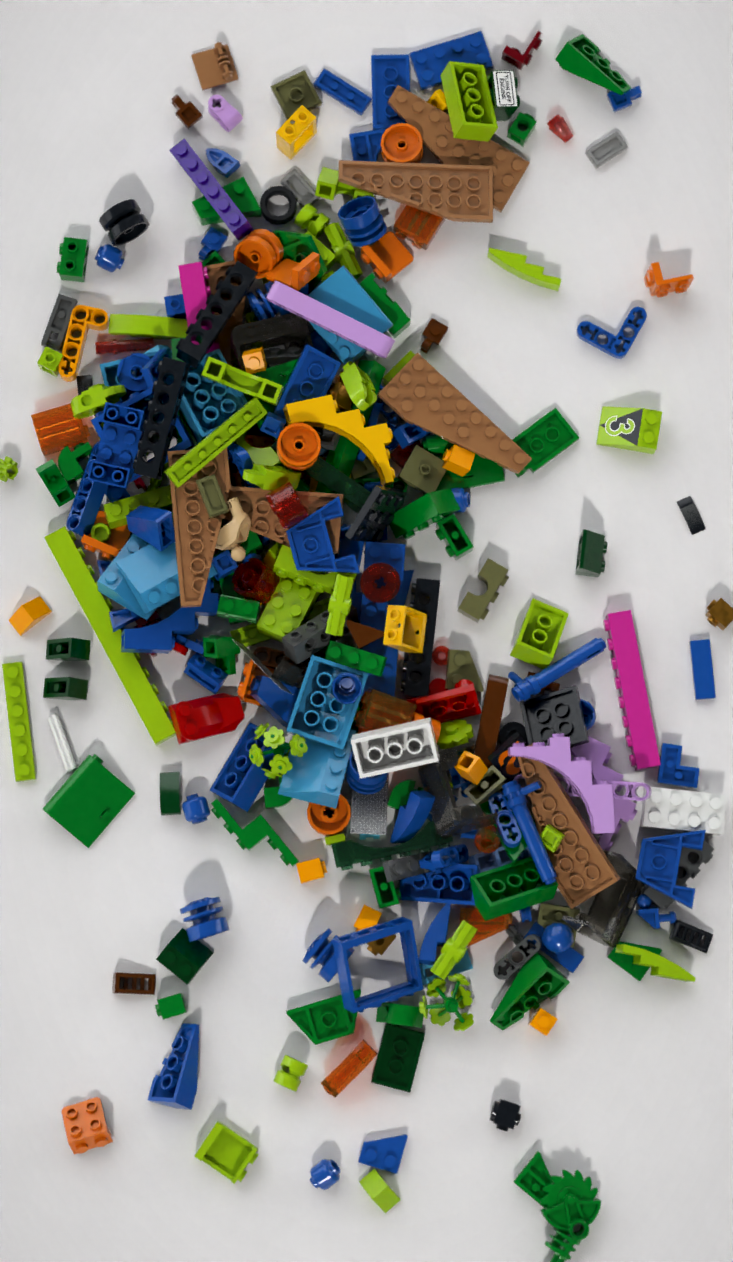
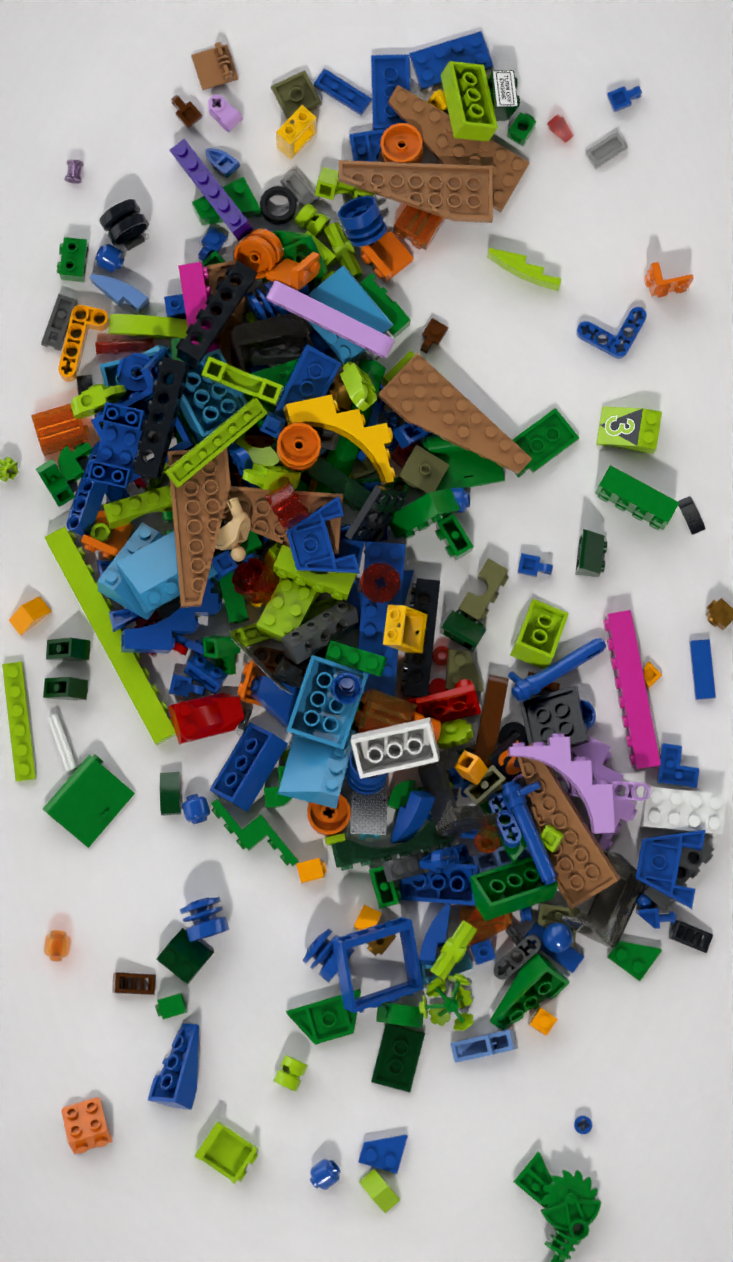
lime bracket [37,347,63,377] -> none
blue slope [126,505,175,551] -> none
olive tile [196,474,229,518] -> none
green brick [217,594,260,624] -> none
light orange brick [242,347,267,374] -> none
lime plant [249,722,308,779] -> none
clear orange slope [321,1039,378,1098] -> none
lime piece [325,574,354,636] -> none
reddish brown slope [346,620,384,649] -> none
light orange brick [442,444,475,477] -> none
black brick [489,1099,521,1132] -> none
dark red bracket [501,31,542,70] -> none
green wedge [555,34,631,95] -> none
lime slope [615,944,695,982] -> none
none -> clear orange head [44,930,71,961]
none -> clear purple bush [64,159,84,184]
none -> medium blue slope [89,274,149,313]
none -> dark grey piece [120,234,149,252]
none -> blue plate [169,674,206,698]
none -> dark grey piece [237,704,253,735]
none -> dark green slope [440,610,486,652]
none -> medium blue slope [450,1028,518,1063]
none -> blue brick [470,939,496,965]
none -> blue plate [517,553,553,577]
none -> blue bush [574,1116,592,1134]
none -> green brick [595,465,679,530]
none -> light orange tile [643,661,662,689]

